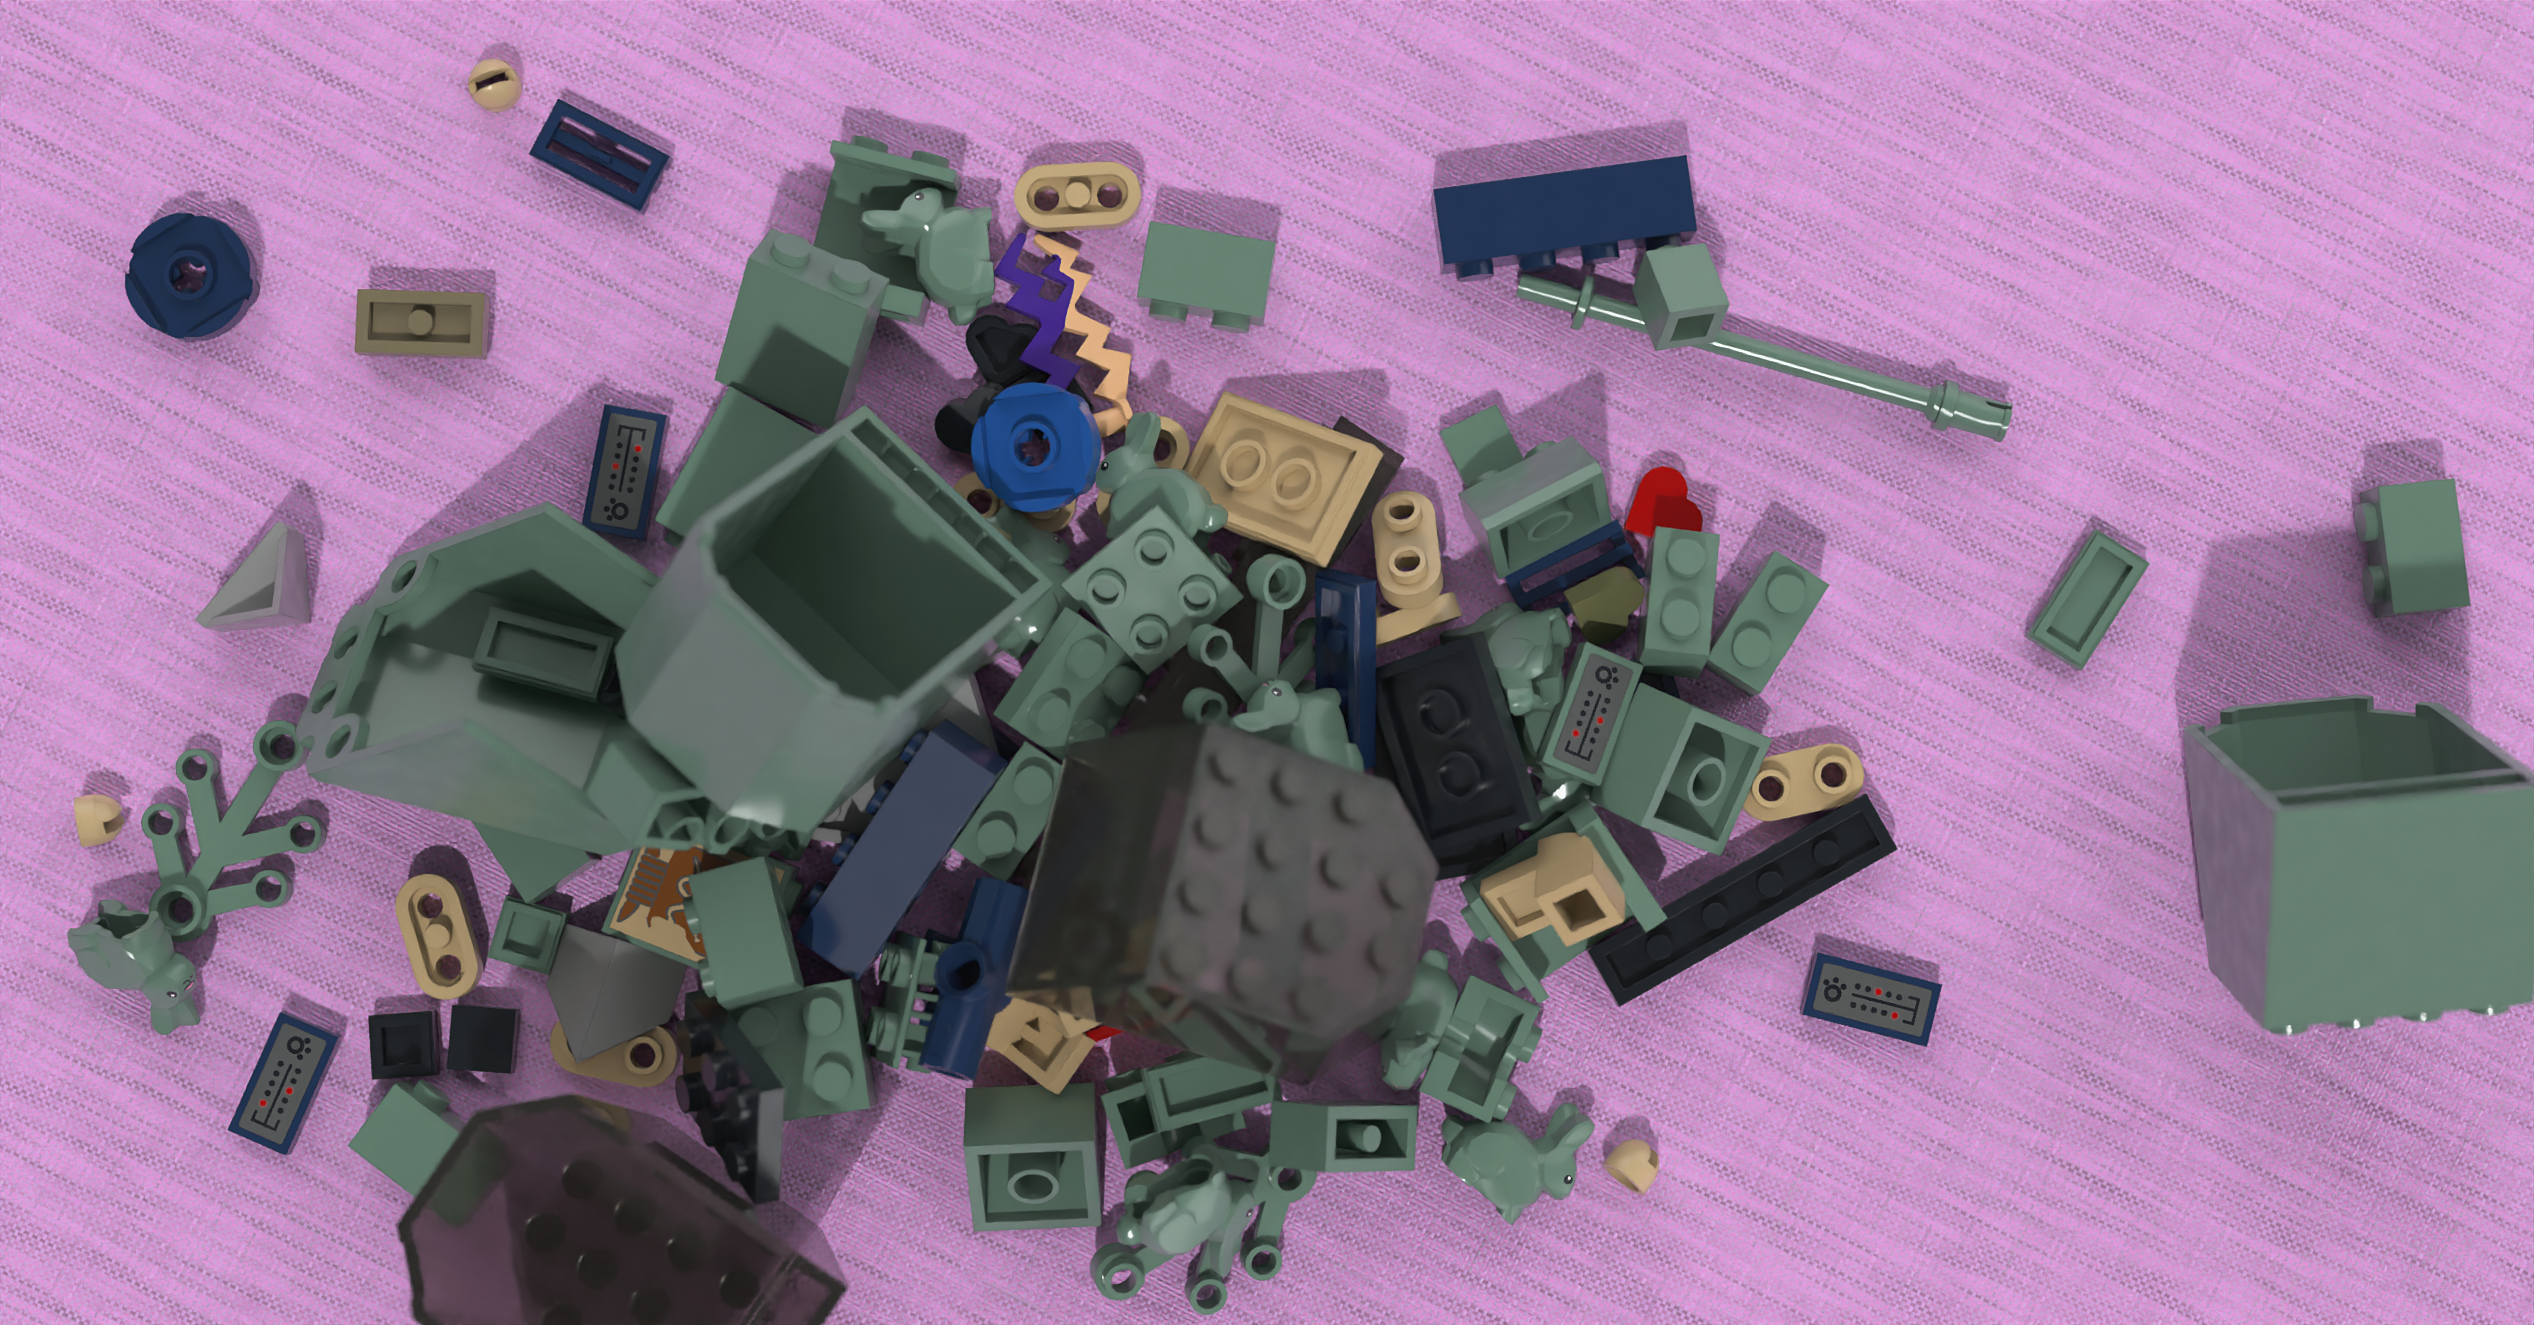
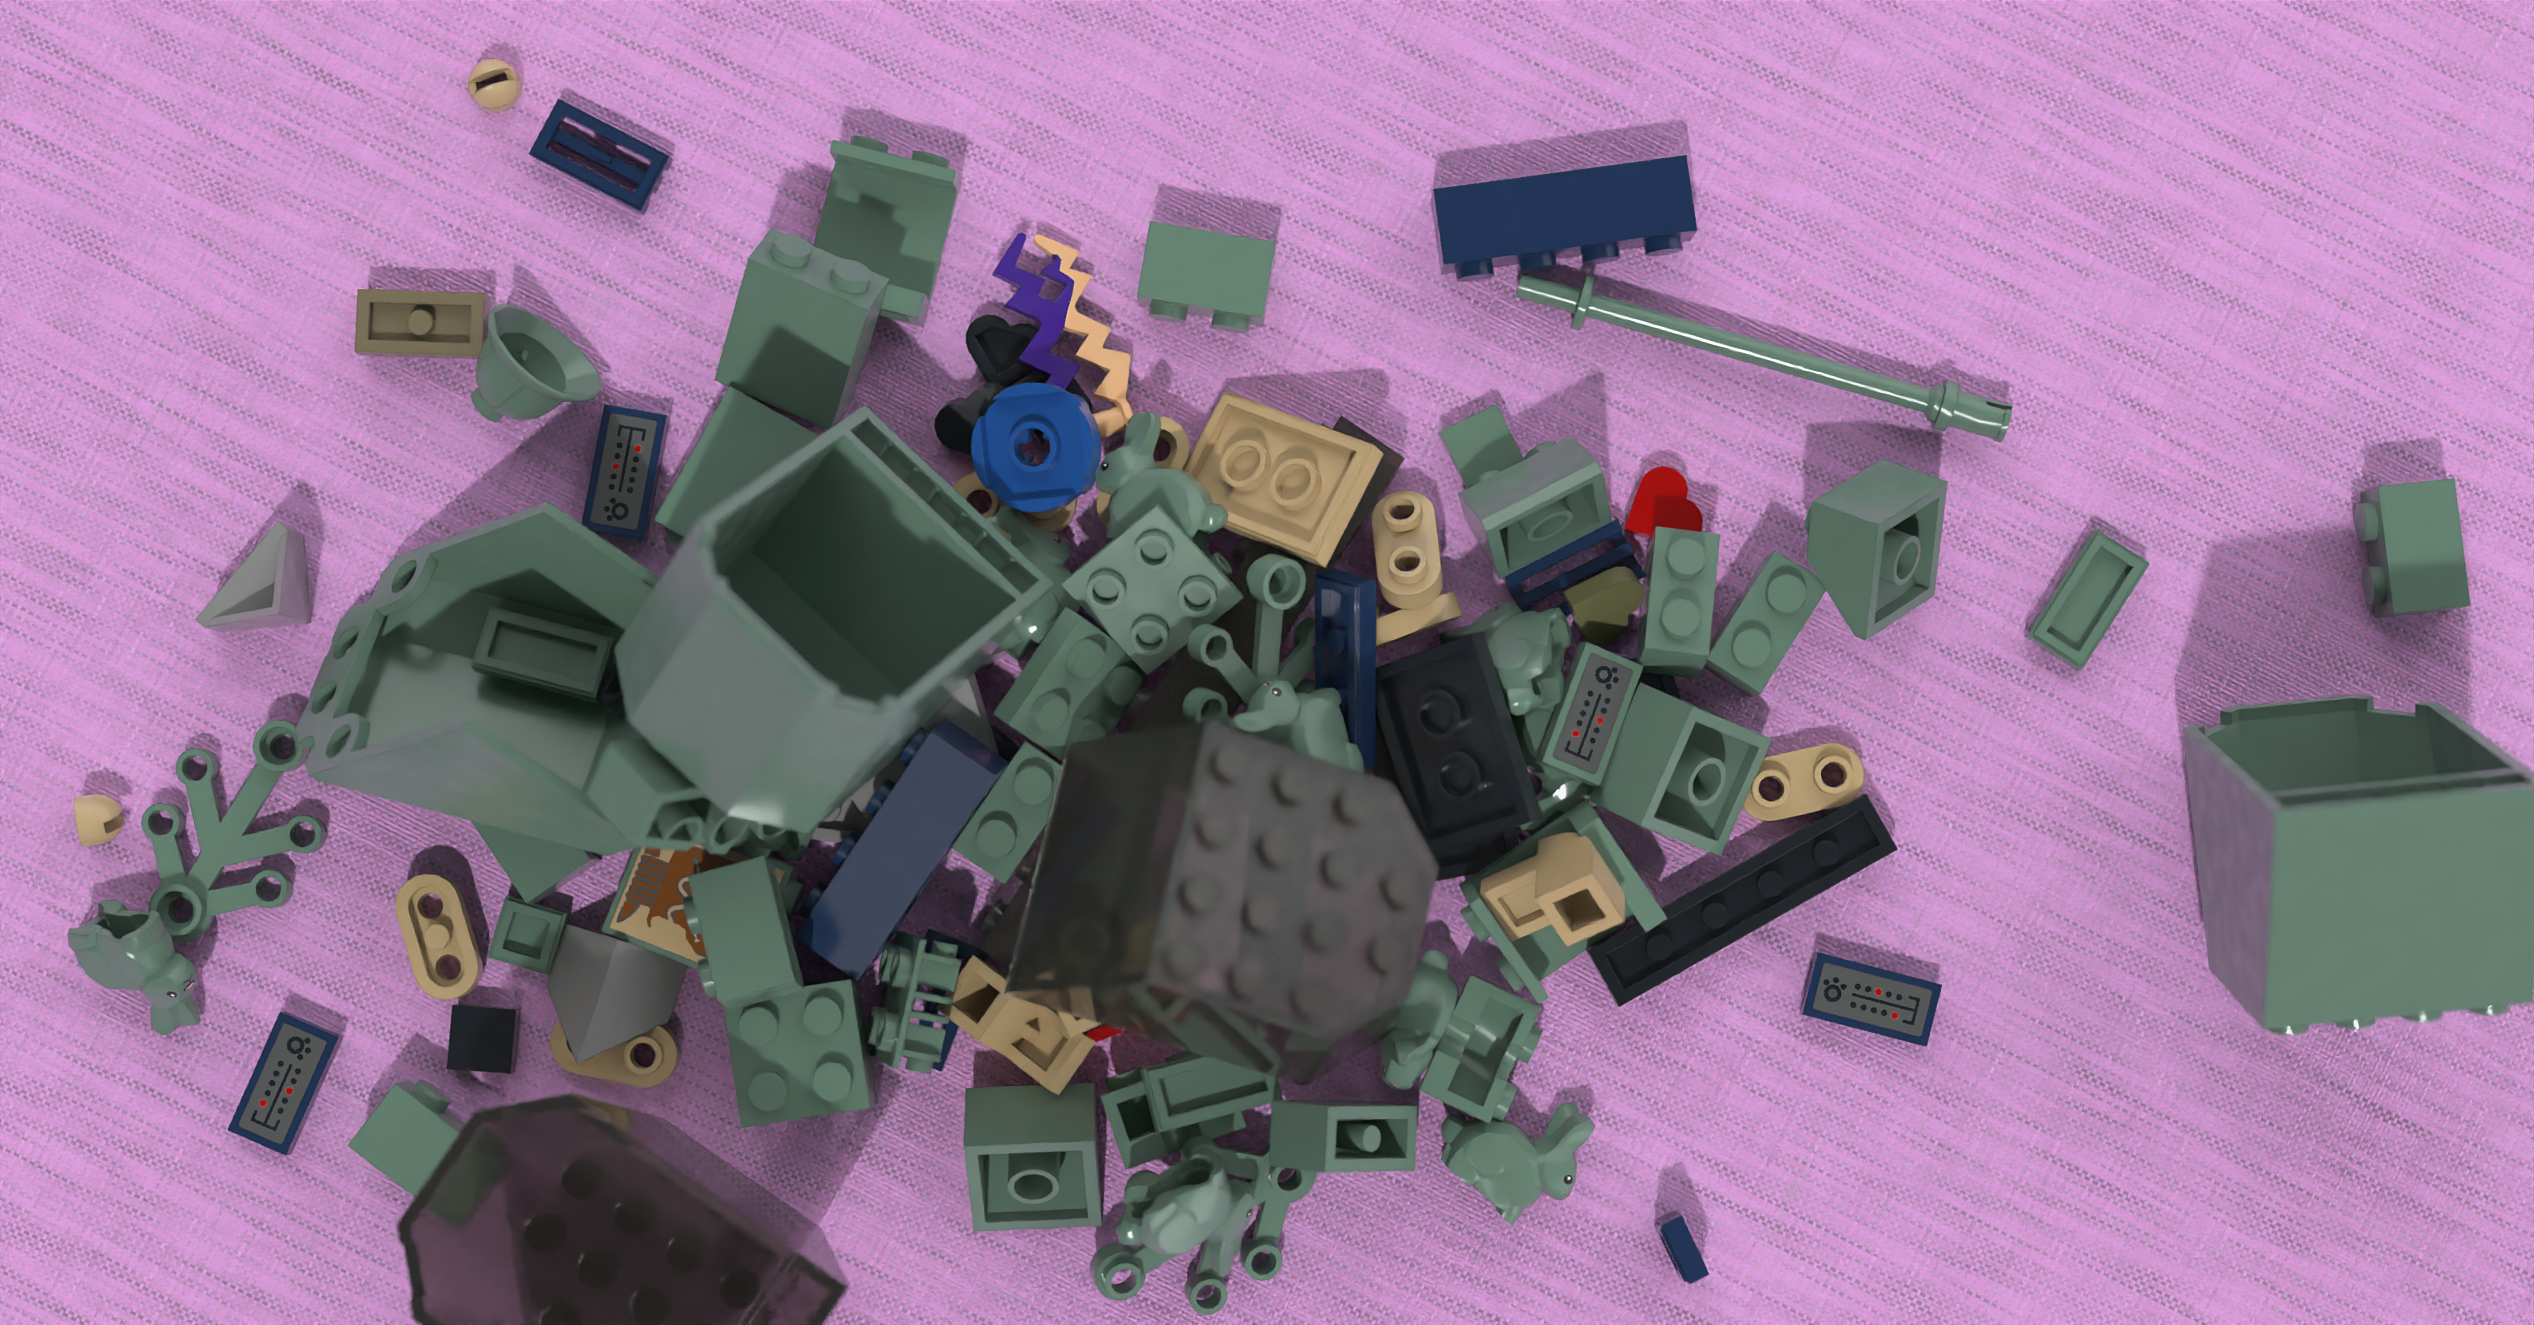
dark blue plate [125,213,260,342] -> none
black tile [368,1010,441,1080] -> none
black plate [675,990,785,1205] -> none
sand green animal [859,186,994,326] -> none
dark blue piece [917,876,1033,1082] -> none
tan plate [1014,162,1142,232] -> none
tan hinge [1602,1139,1659,1196] -> none
sand green brick [1632,243,1730,351] -> none
none -> sand green hat [471,304,601,422]
none -> dark blue tile [1654,1210,1710,1284]
none -> sand green slope [1805,459,1948,640]

